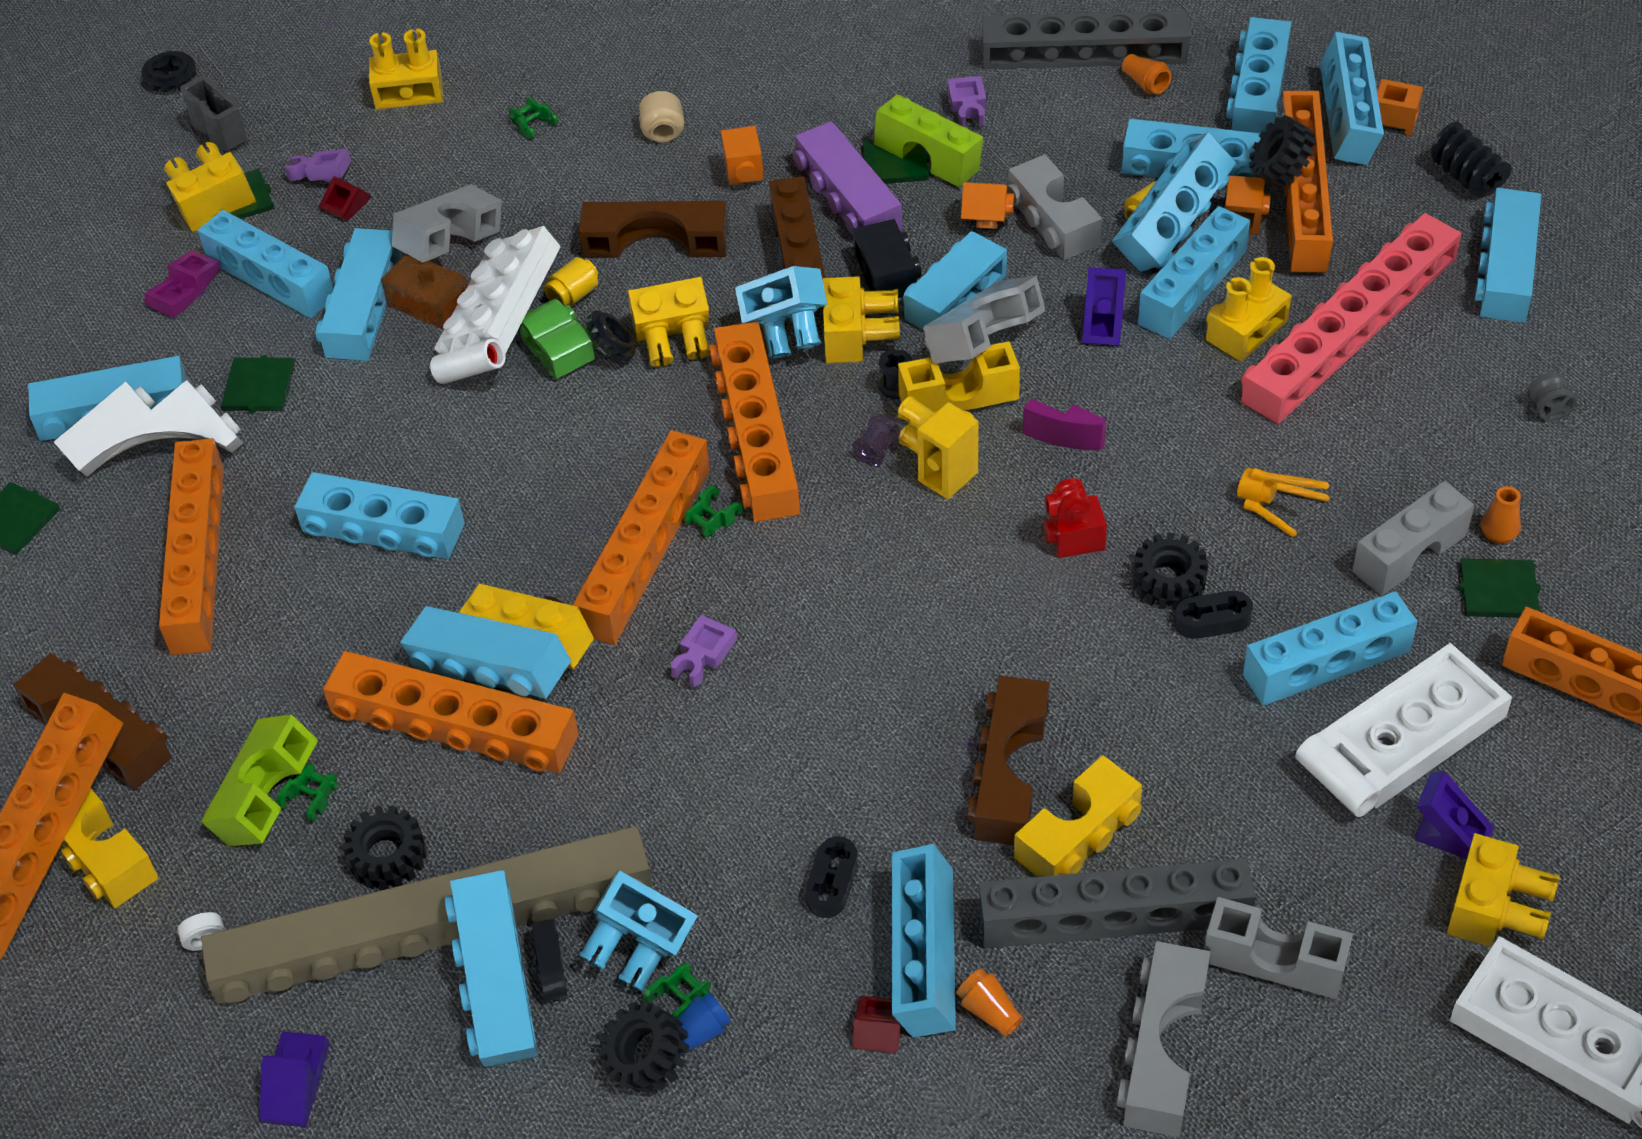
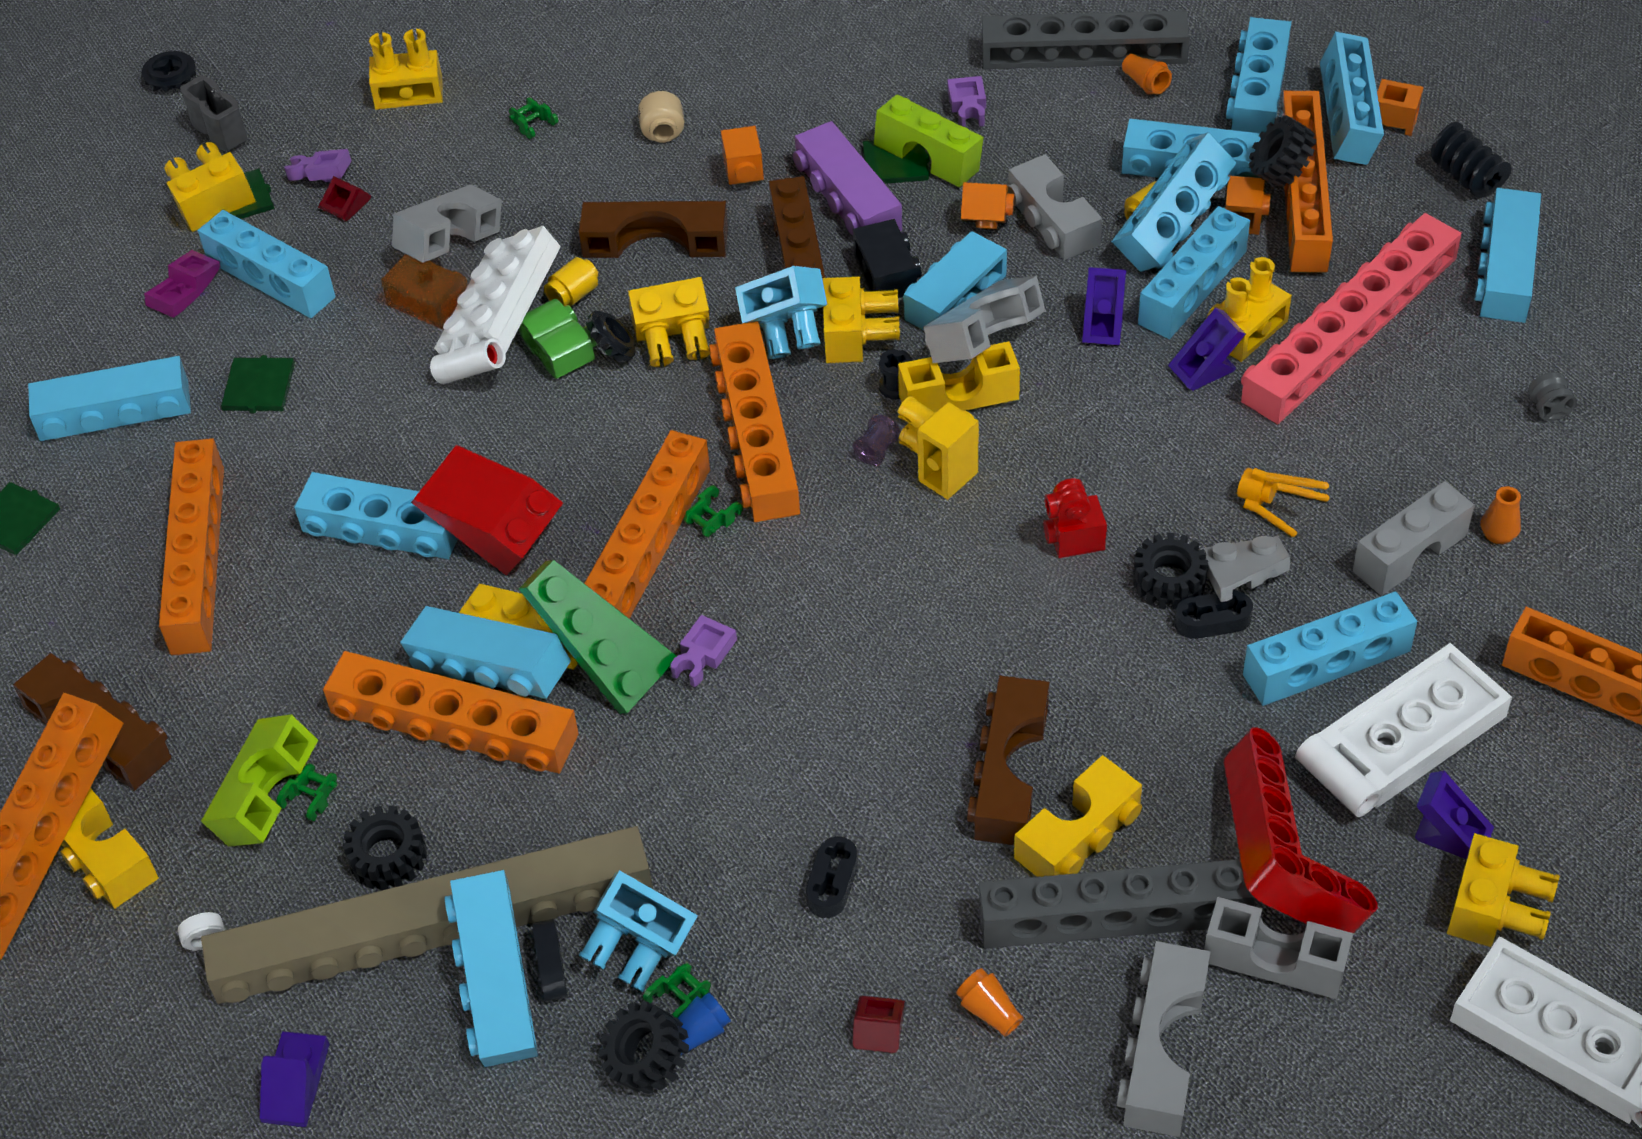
white arch [54,380,243,477] -> none
medium azure brick [316,228,403,361] -> none
medium azure brick [892,844,956,1038] -> none
magenta slope [1023,398,1107,450] -> none
dark green piece [1459,558,1541,618] -> none
none -> red slope [411,445,563,576]
none -> green wing [519,560,677,714]
none -> dark purple slope [1168,307,1246,391]
none -> light grey wing [1200,536,1290,602]
none -> red beam [1224,727,1378,933]

